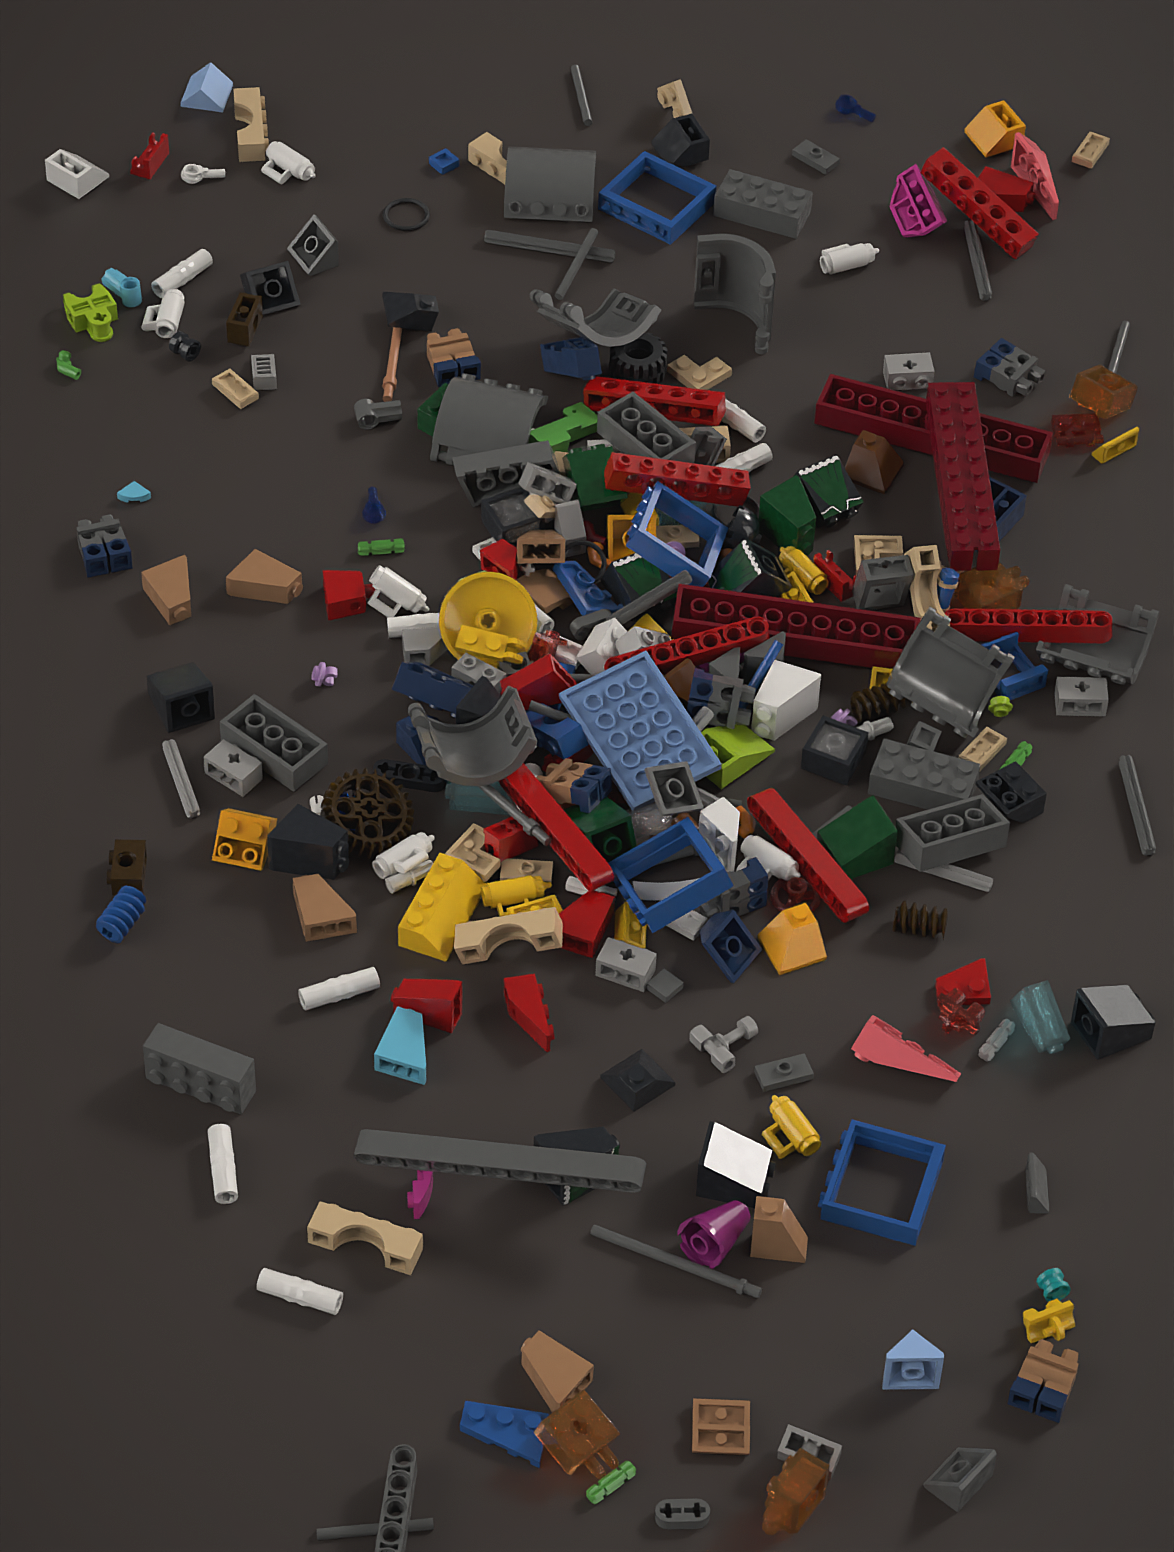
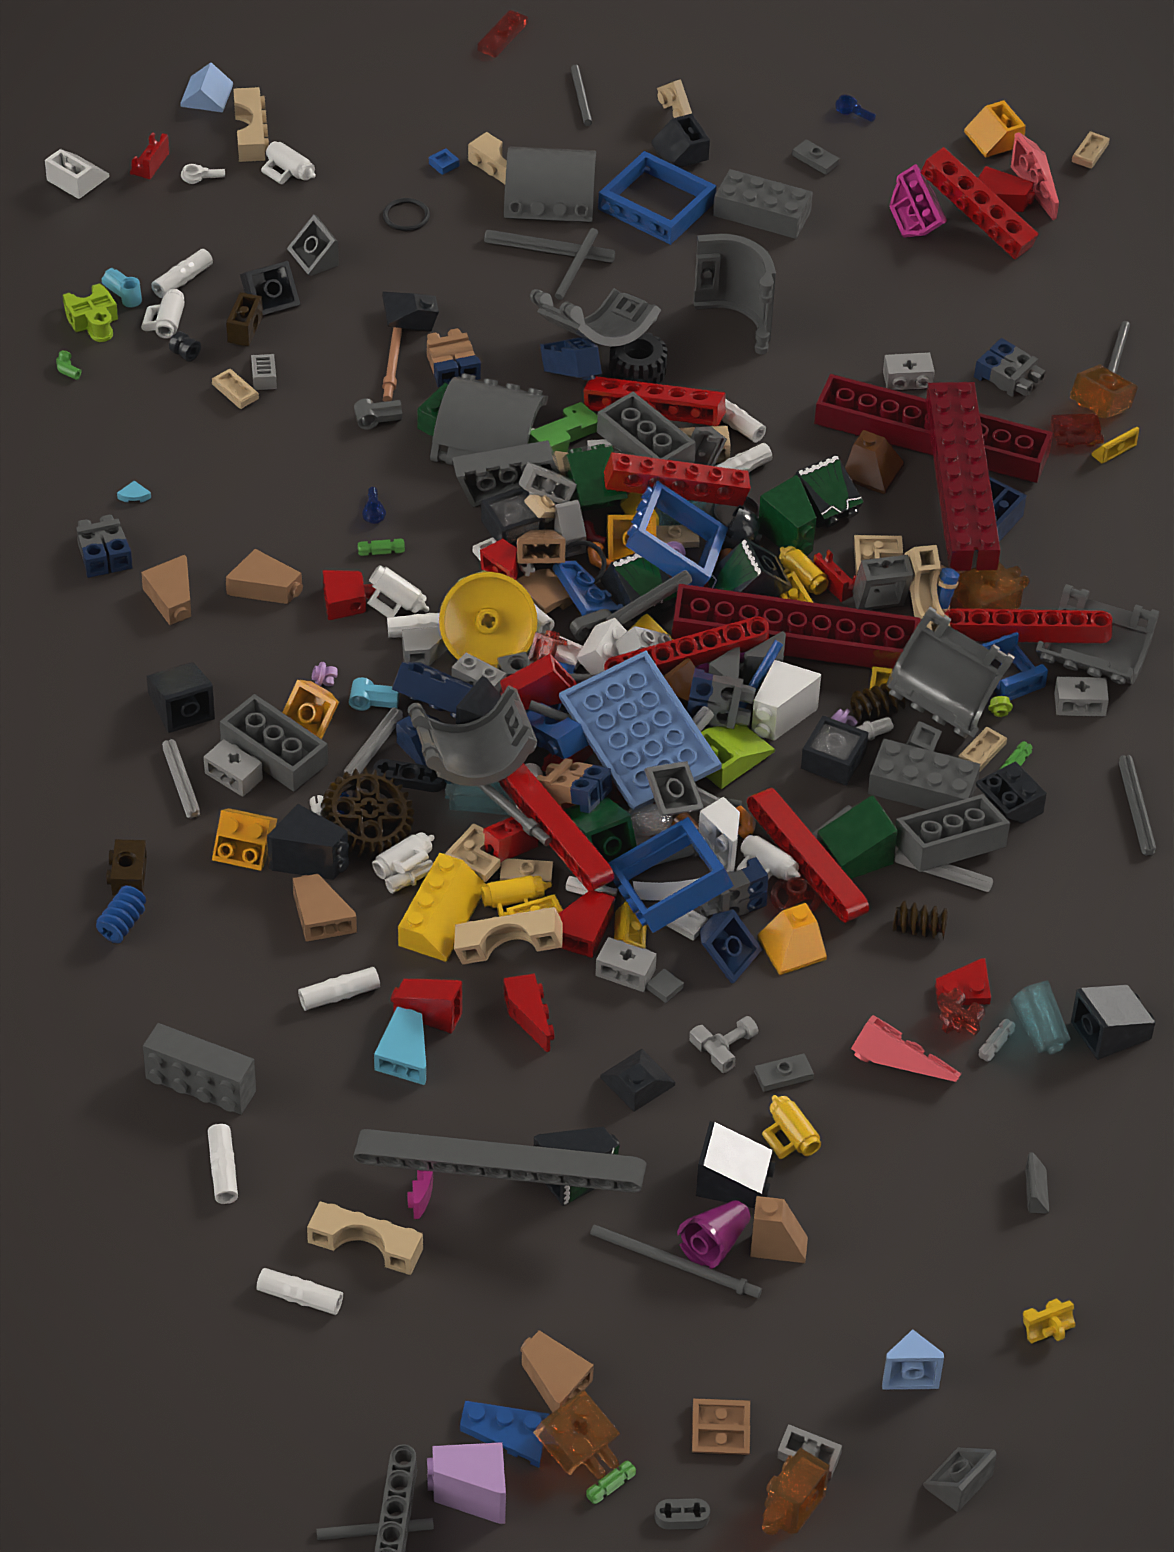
yellow hinge [455,625,527,664] -> none
tan plate [667,355,732,390] -> none
blue window [817,1119,946,1246] -> none
white piece [820,243,879,274] -> none
dark grey axle [964,220,992,301] -> none
hips [1008,1339,1079,1423] -> none
teal wheel [1036,1268,1071,1302] -> none
none -> light orange slope [282,680,339,739]
none -> light grey axle [344,707,403,775]
none -> medium azure piece [349,677,400,711]
none -> lavender slope [427,1443,506,1524]
none -> clear red plate [477,10,528,58]

